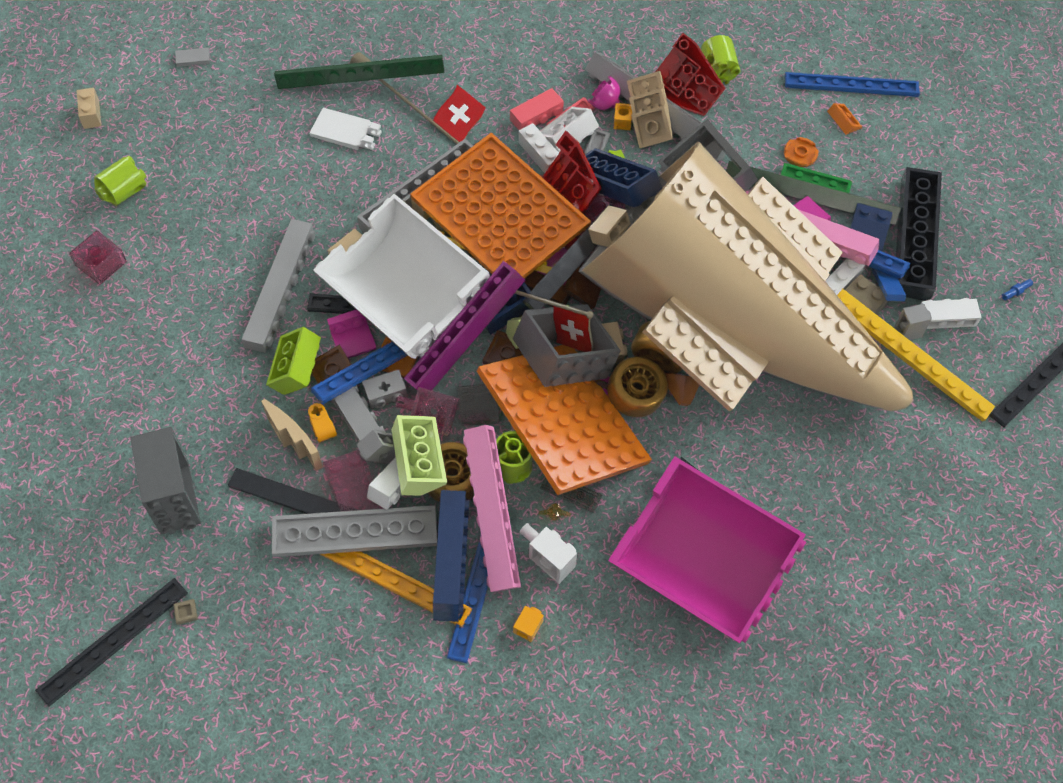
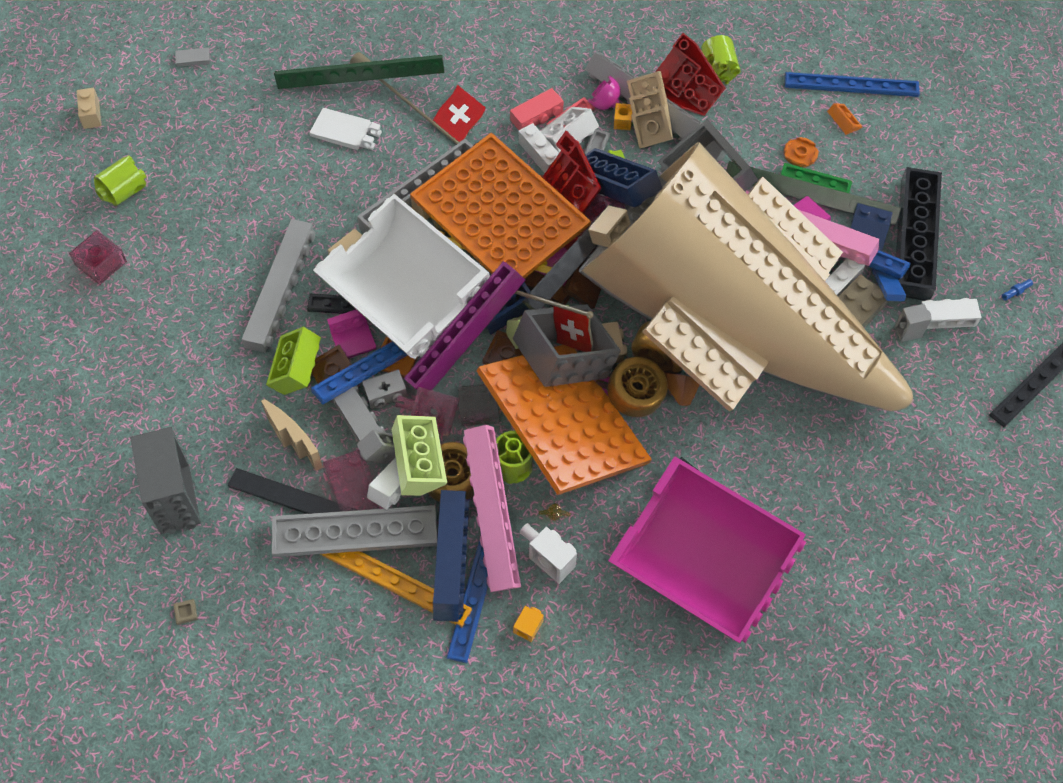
black tile [35,578,188,707] -> none
light orange piece [308,403,337,443] -> none
clear smoke tile [540,477,603,513] -> none
yellow plate [837,288,995,421] -> none

